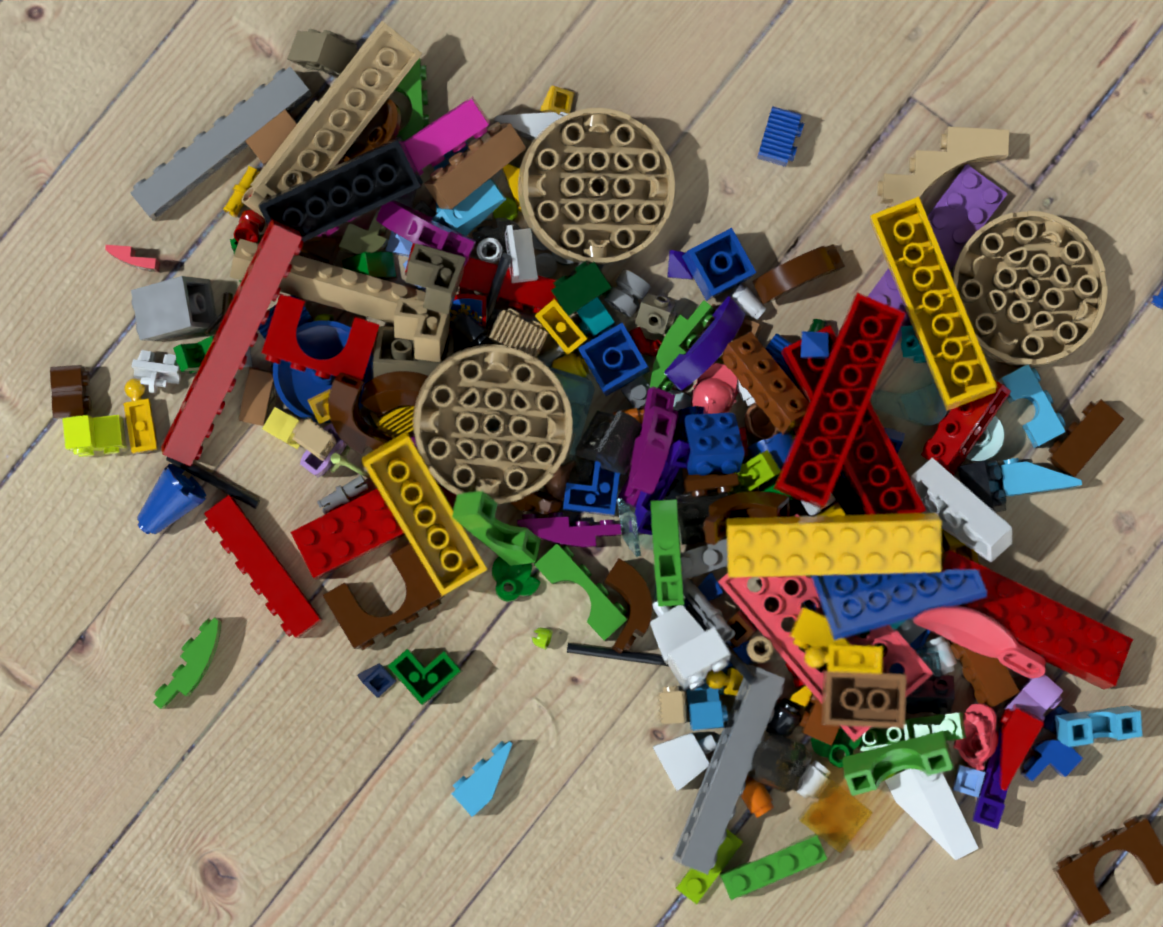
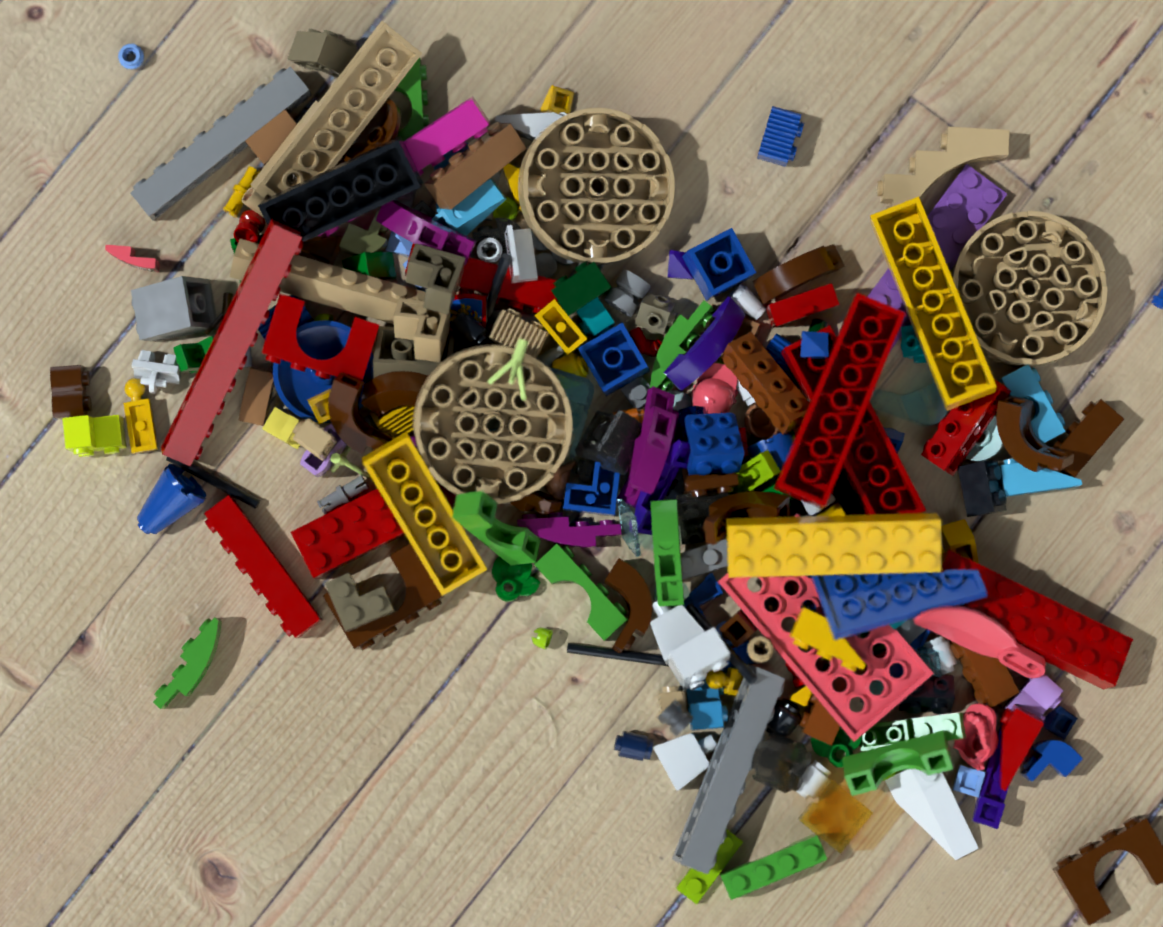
dark blue slope [357,663,396,698] -> none
green brick [388,649,462,705] -> none
medium azure slope [451,740,513,817] -> none
light grey pin [683,578,735,642] -> none
orange piece [740,774,774,818] -> none
yellow plate [804,645,882,674] -> none
medium nougat brick [821,670,906,728] -> none
white wedge [911,458,1012,562] -> none
medium azure arch [1055,706,1142,747] -> none
none -> light blue plate [118,44,144,70]
none -> dark tan brick [325,573,395,632]
none -> yellowish green plant [488,339,529,400]
none -> dark blue brick [614,731,653,761]
none -> flat silver wheel [657,699,694,736]
none -> red container [766,283,840,328]
none -> reddish brown arch [996,395,1074,472]

